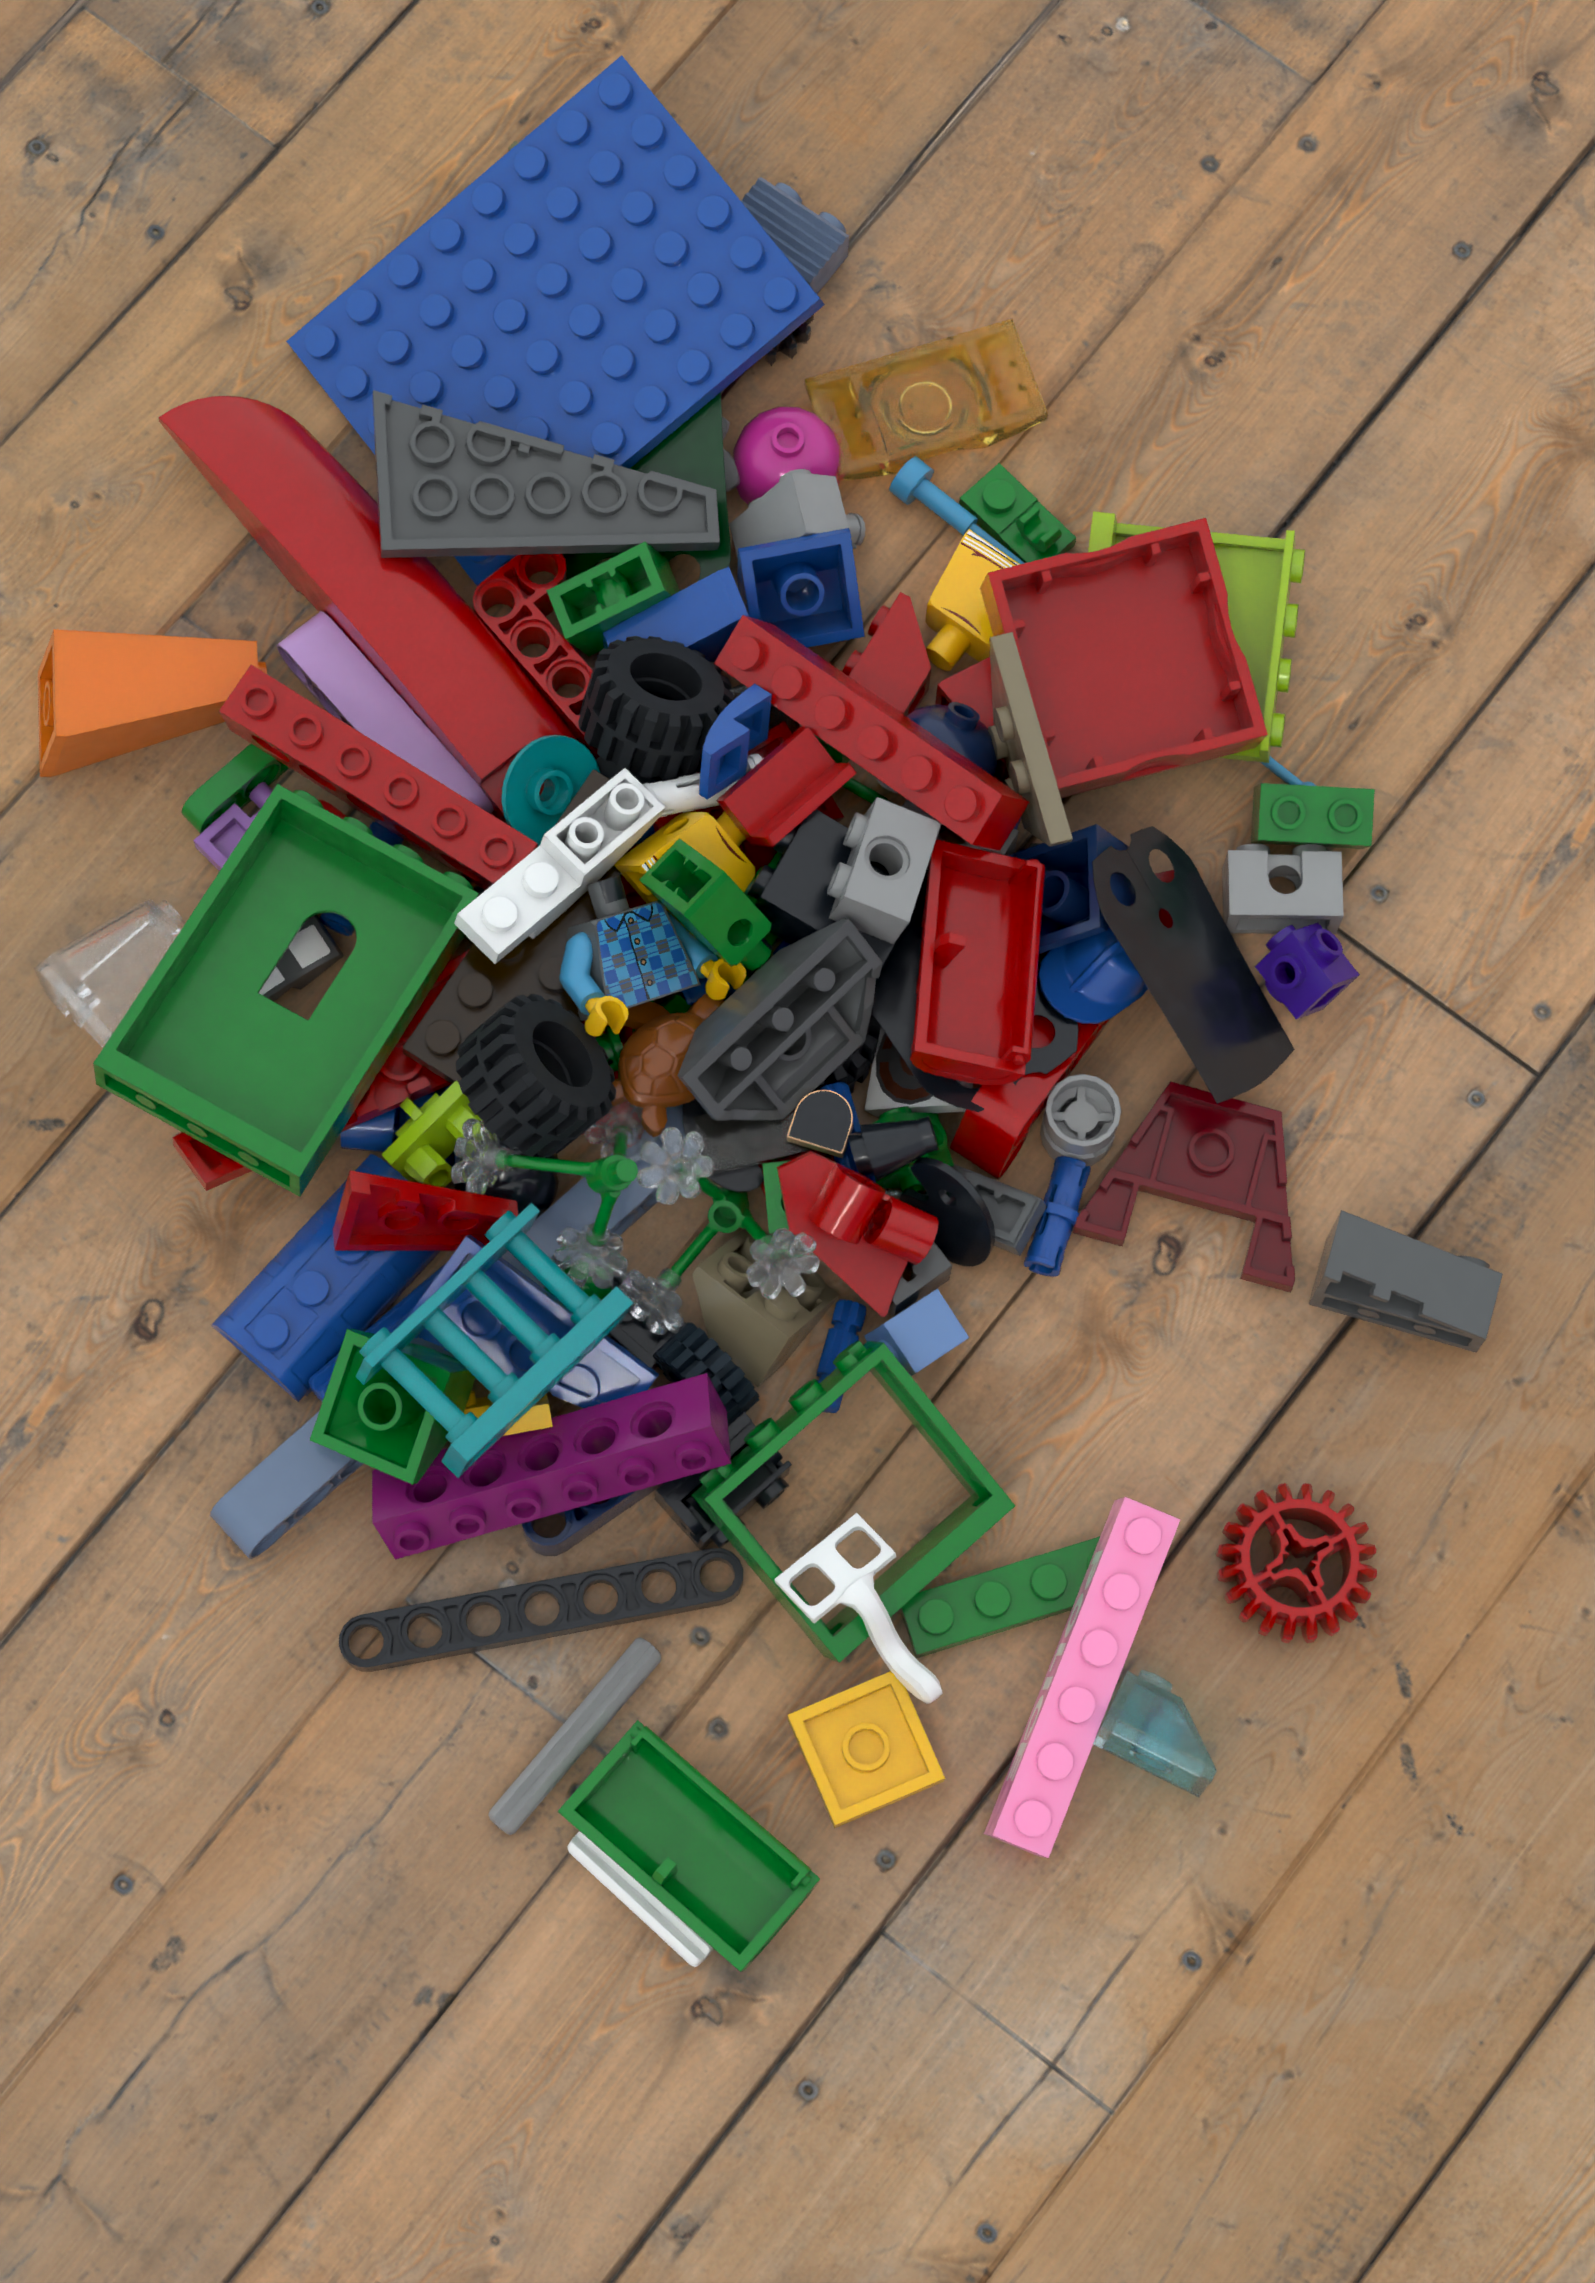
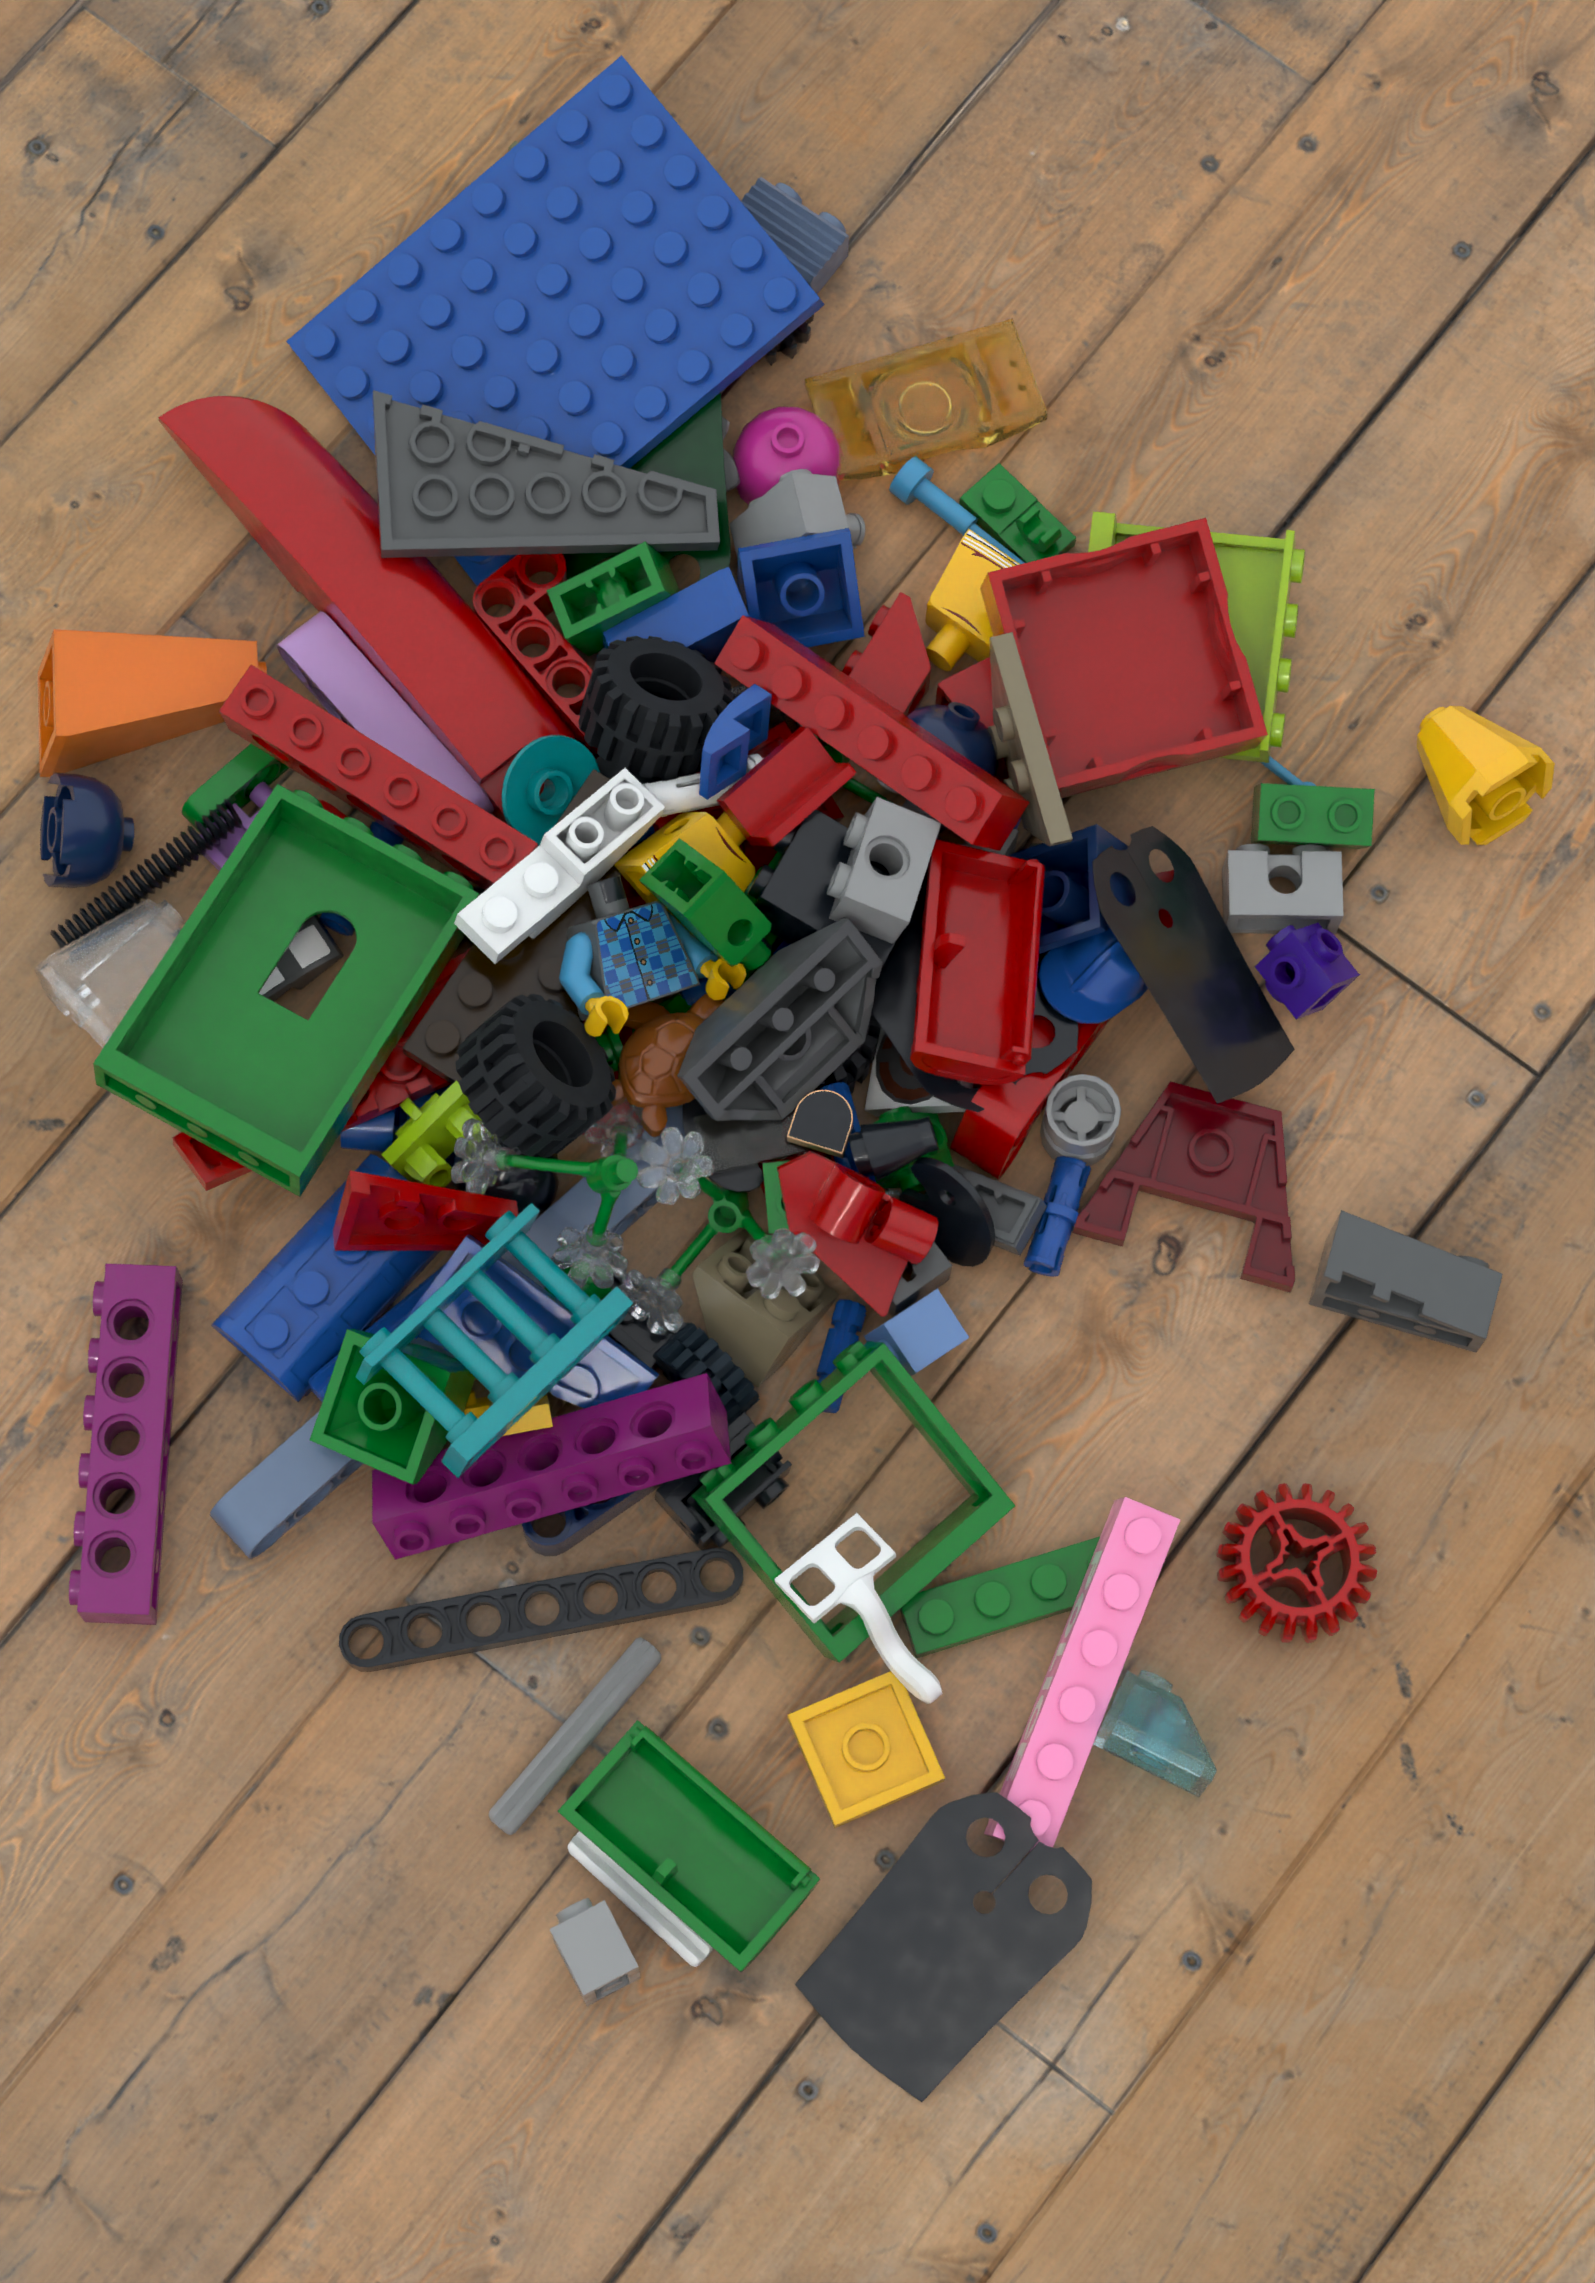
none -> dark blue cylinder [40,773,134,888]
none -> black piece [50,799,242,957]
none -> magenta brick [69,1263,183,1625]
none -> light grey brick [550,1898,641,2006]
none -> black piece [795,1792,1092,2102]
none -> yellow cone [1417,706,1555,845]

